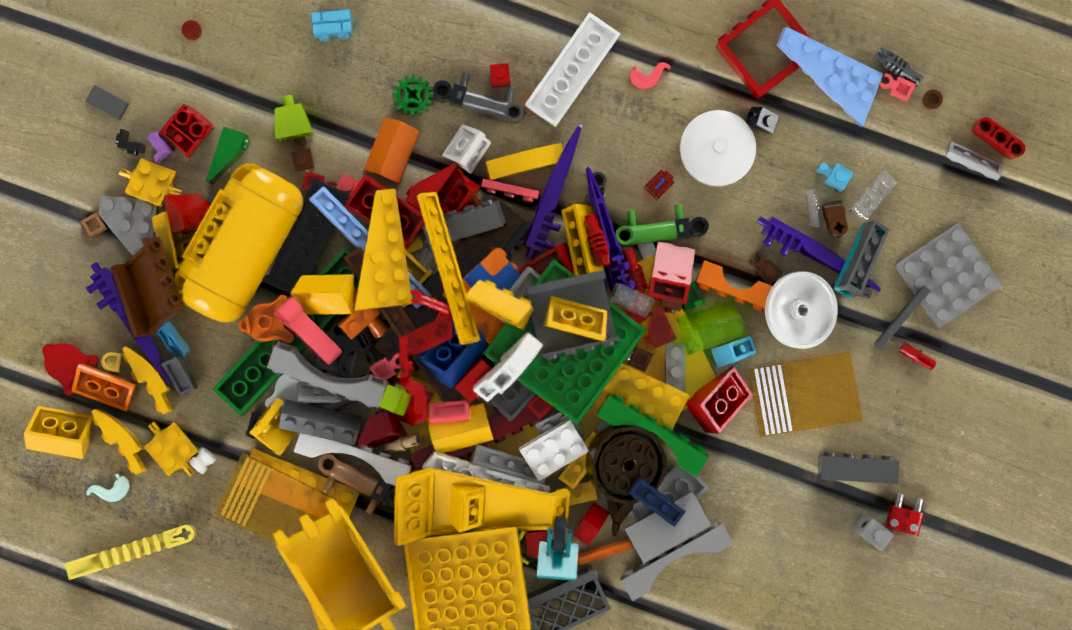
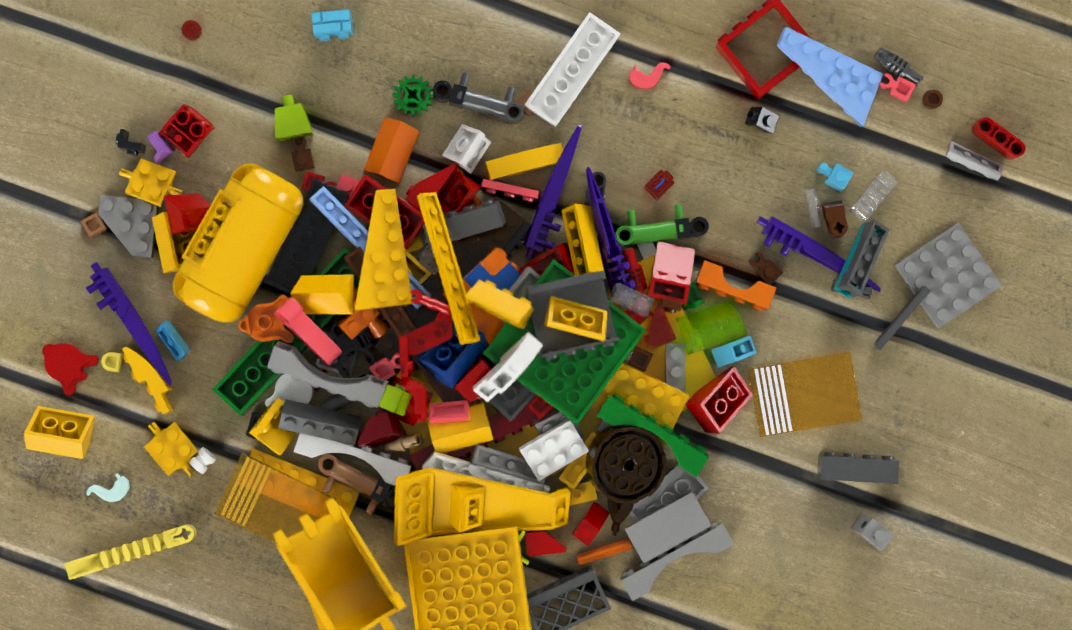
orange slope [72,363,138,412] -> none
dark grey tile [85,85,129,120] -> none
yellow slope [91,409,147,475] -> none
reddish brown panel [111,237,184,338] -> none
dark grey tile [161,354,198,396] -> none
green slope [205,126,250,185] -> none
light grey hinge [297,382,347,403] -> none
red brick [490,63,510,88] -> none
plate [537,516,578,580] -> none
red hinge [584,214,611,267] -> none
dark blue tile [628,477,686,527] -> none
white dish [679,110,756,187] -> none
white dish [765,272,838,349] -> none
red piece [885,493,924,536] -> none
red axle [898,342,936,370] -> none

